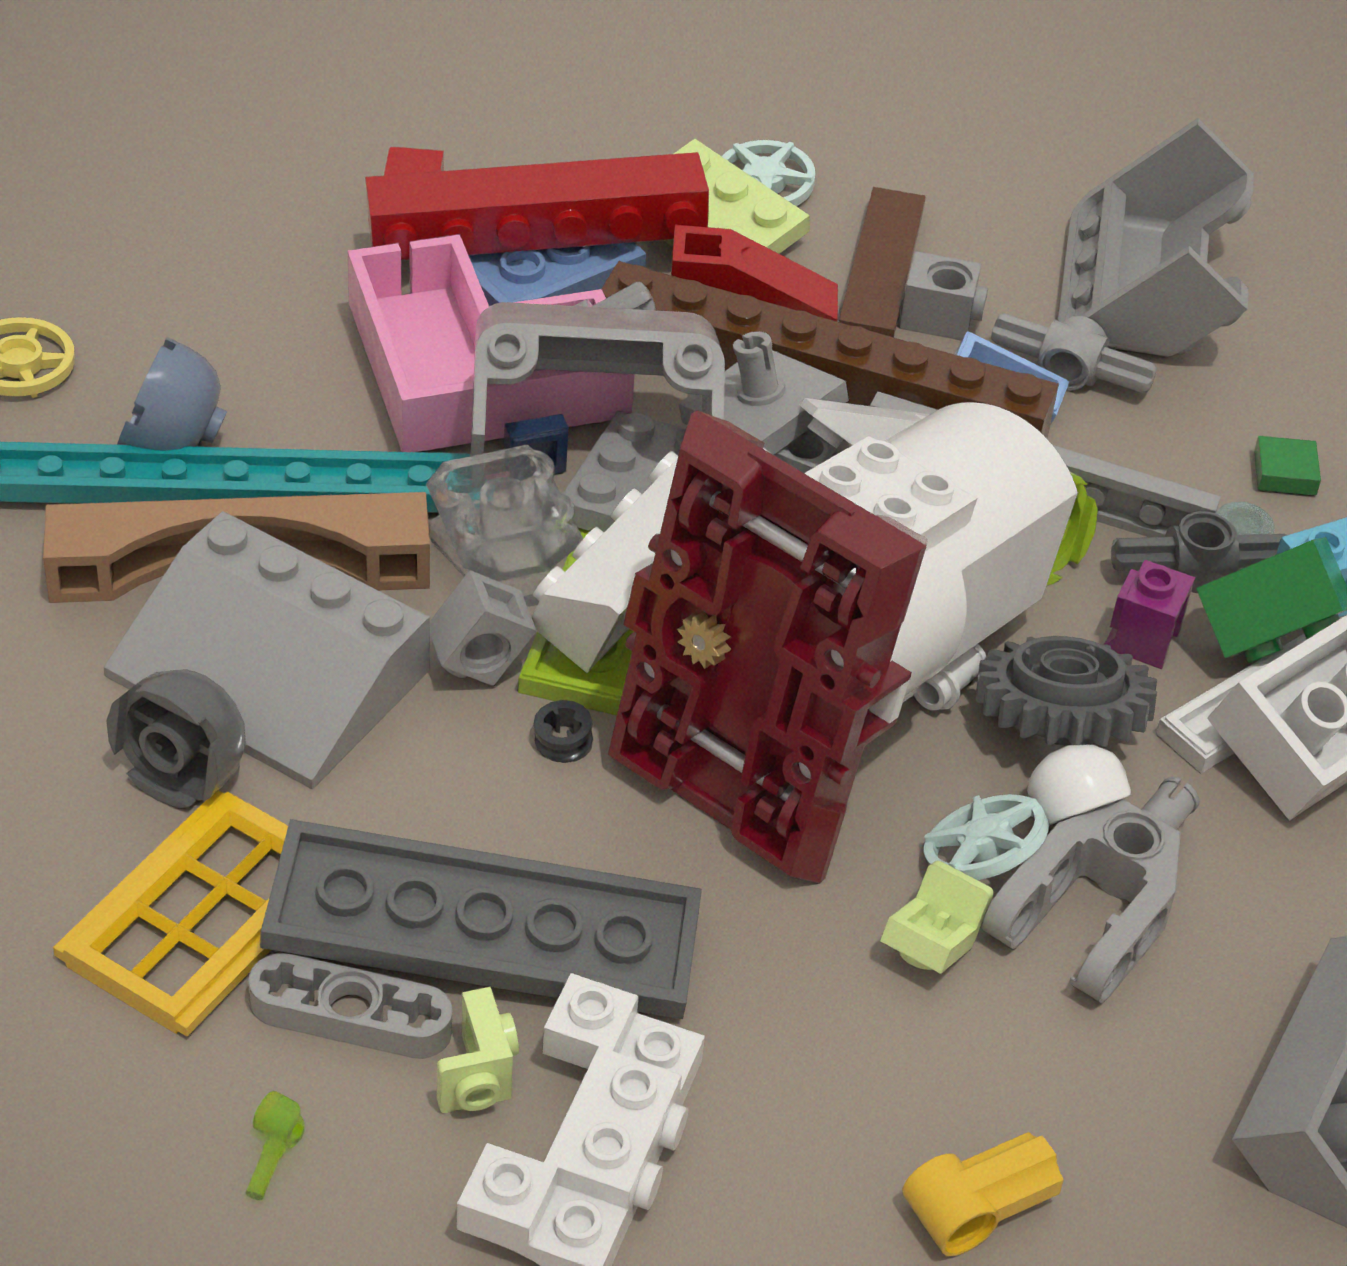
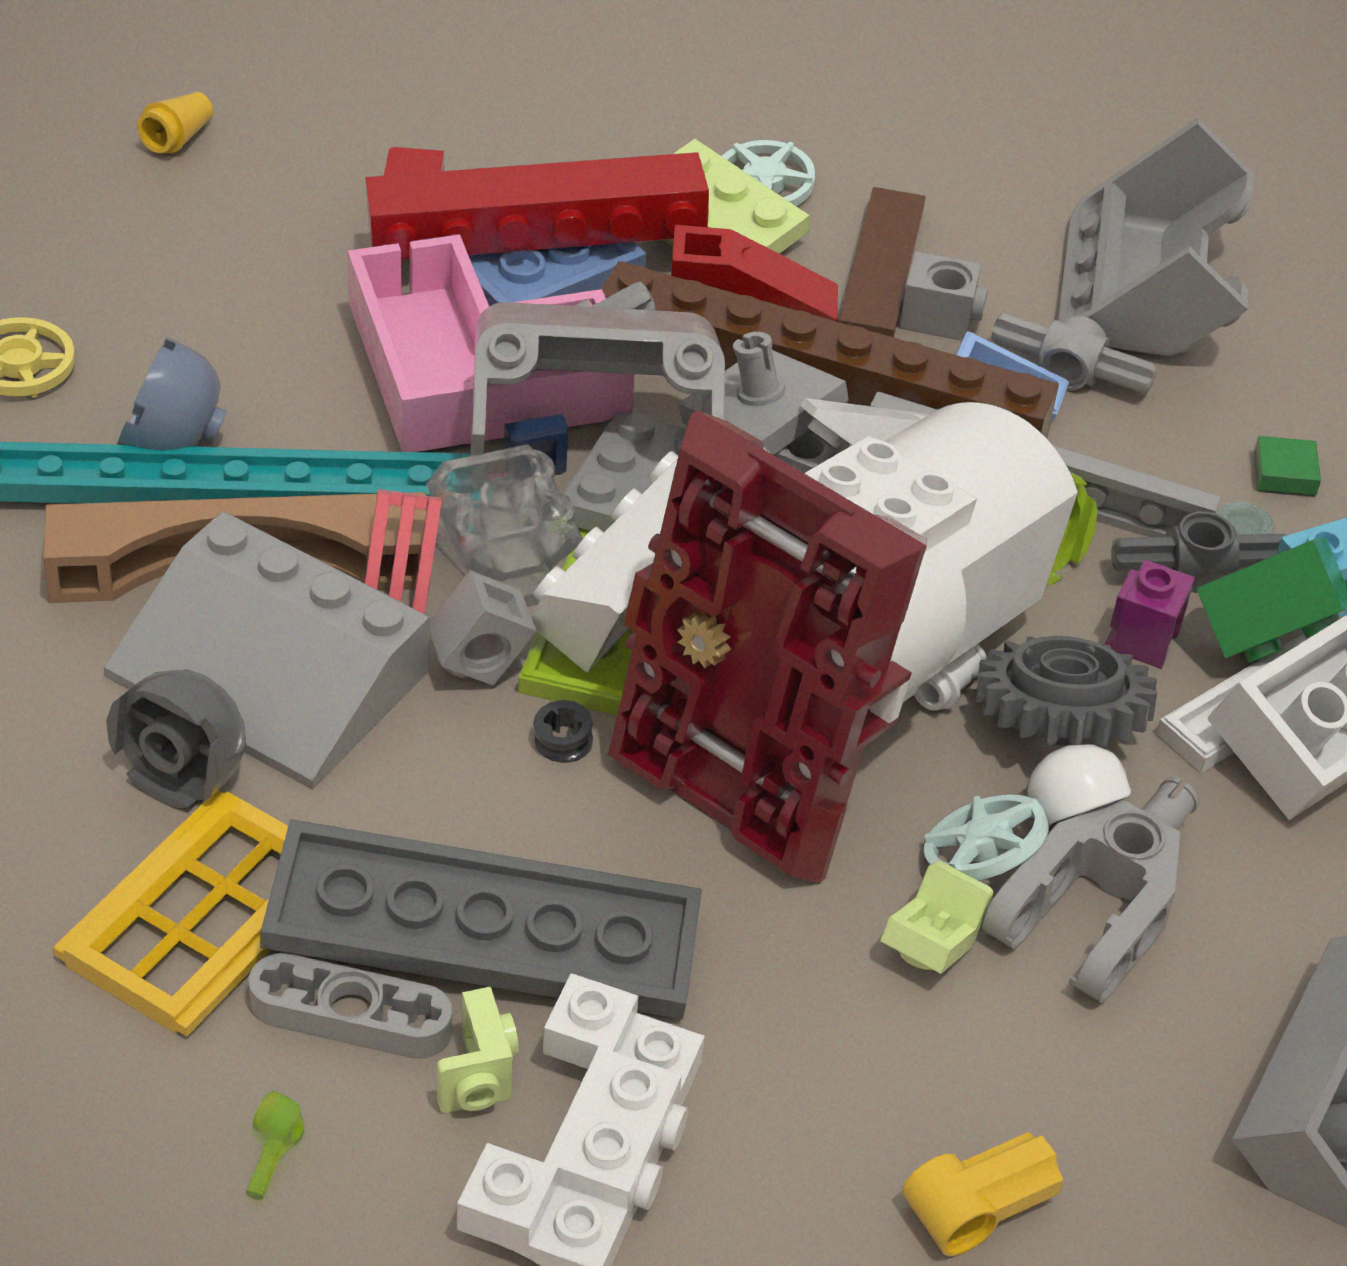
none -> yellow cone [137,92,213,154]
none -> coral tile [364,489,442,614]

